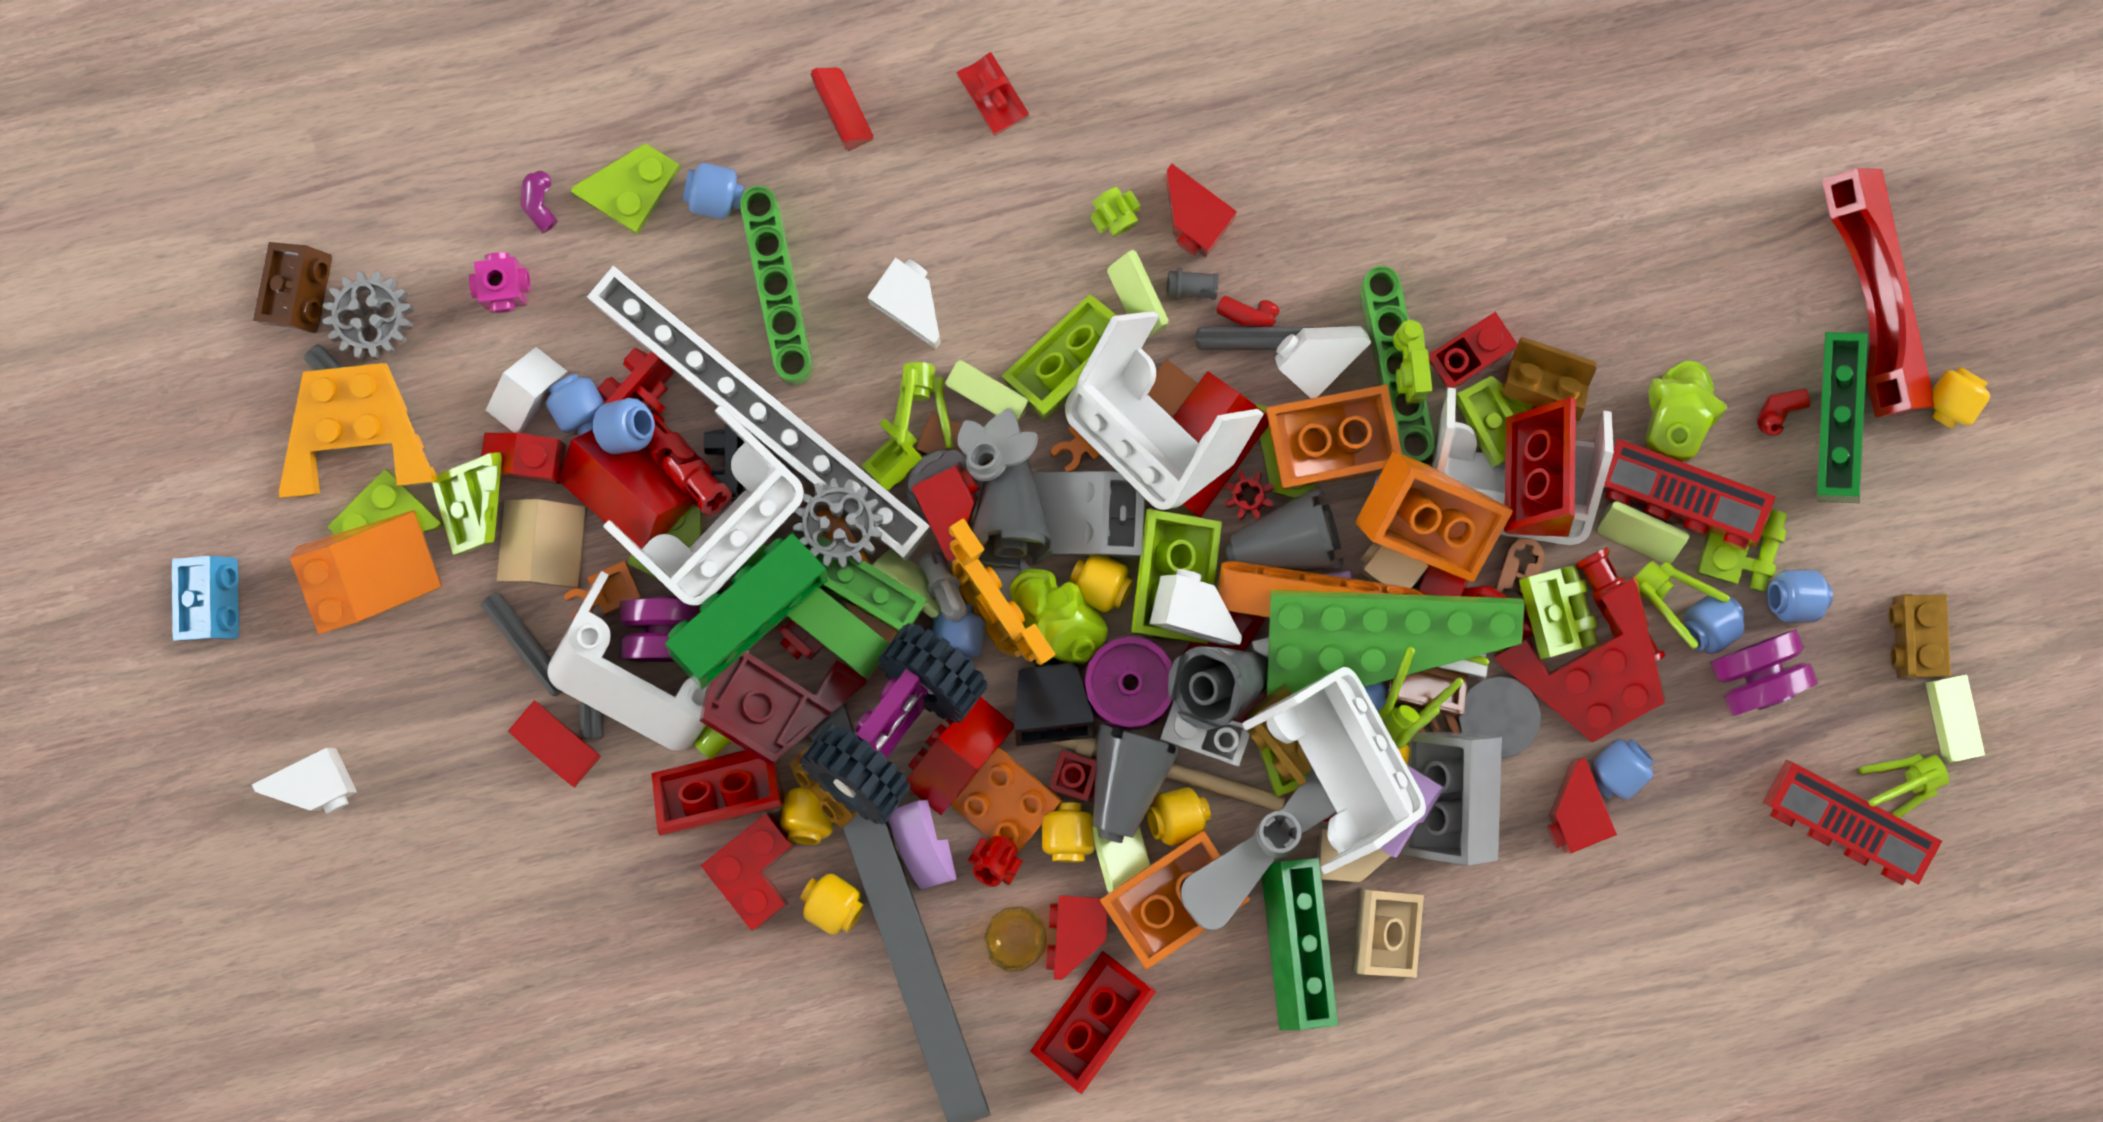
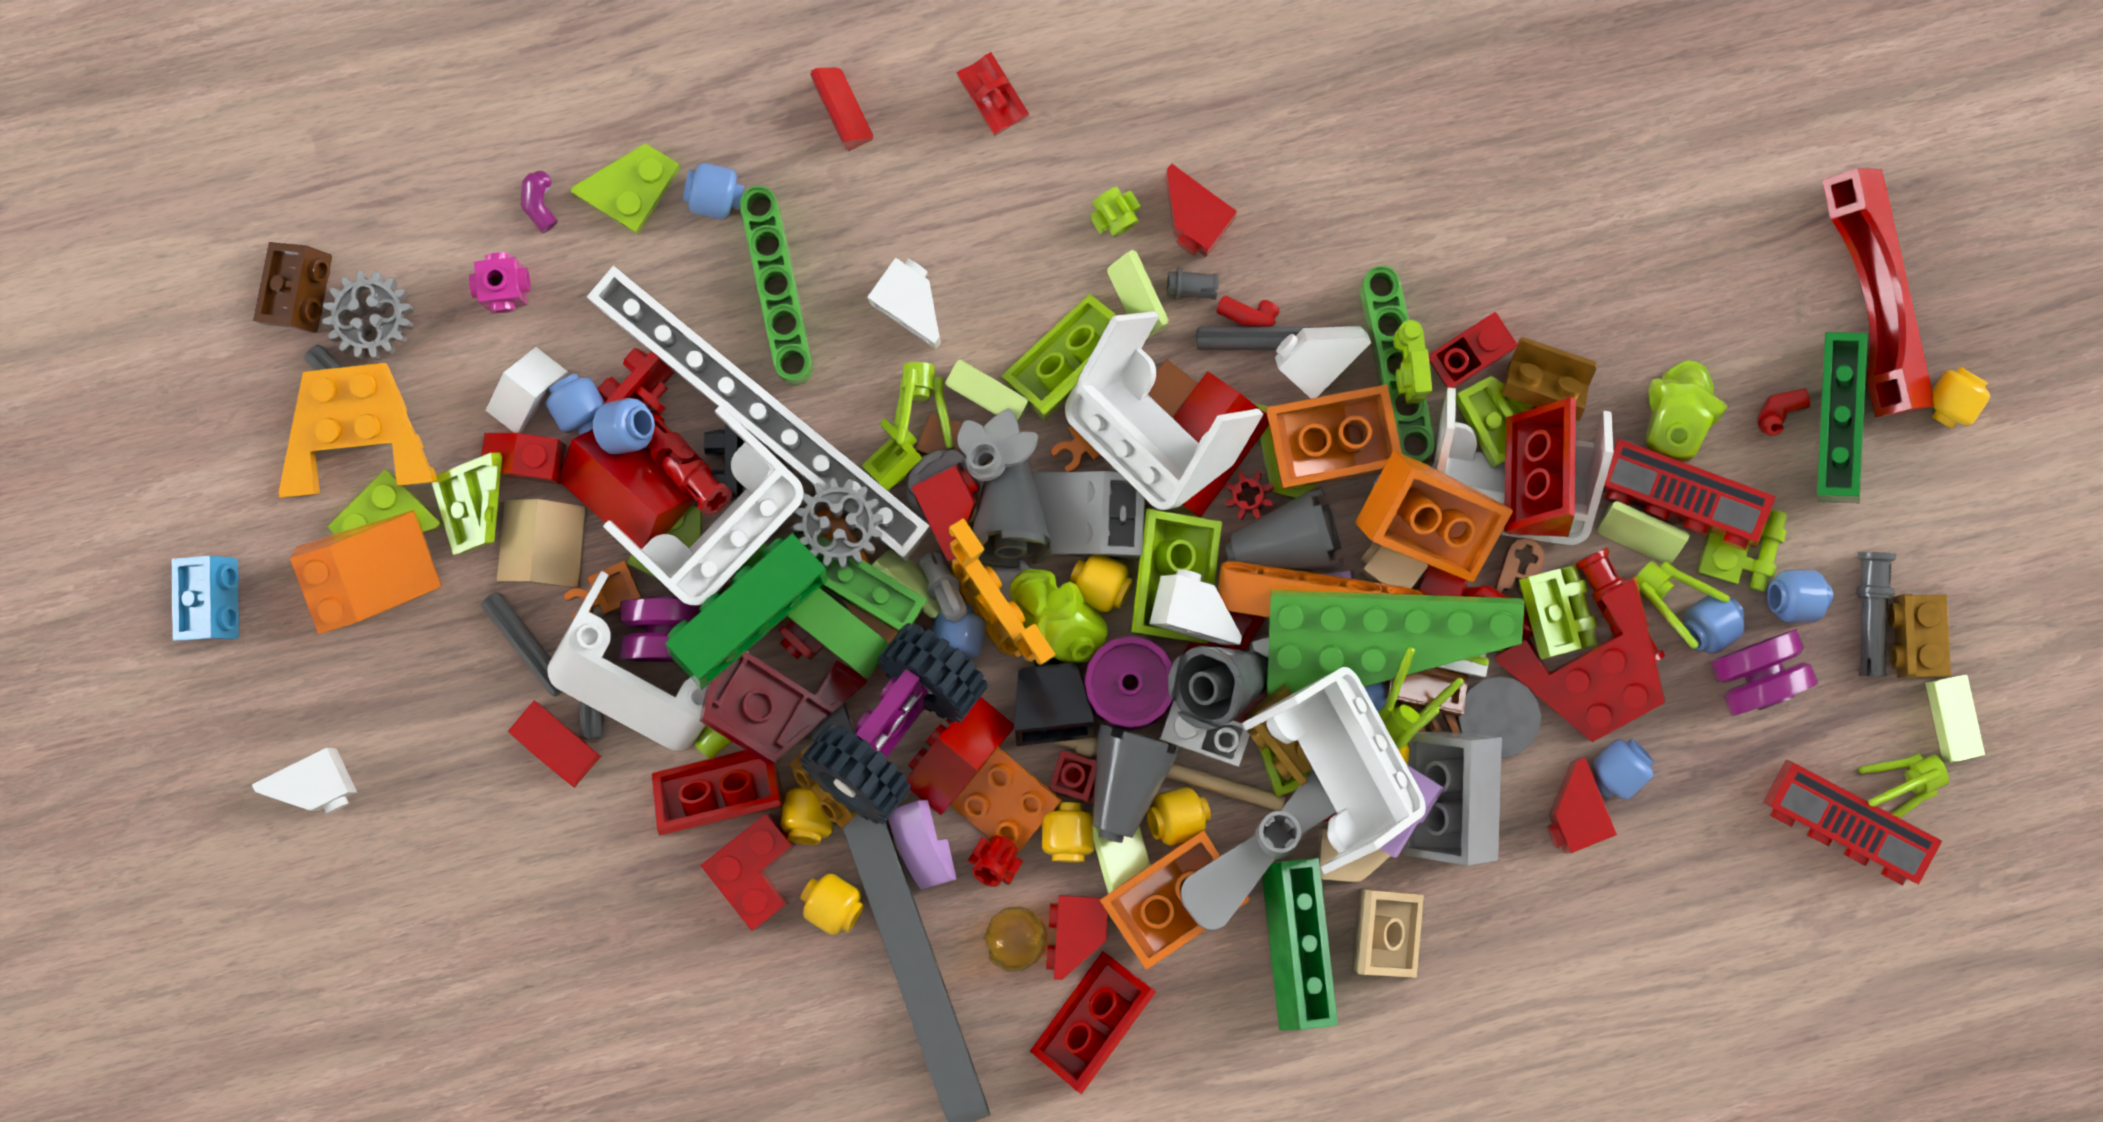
none -> dark grey pin [1856,552,1896,677]

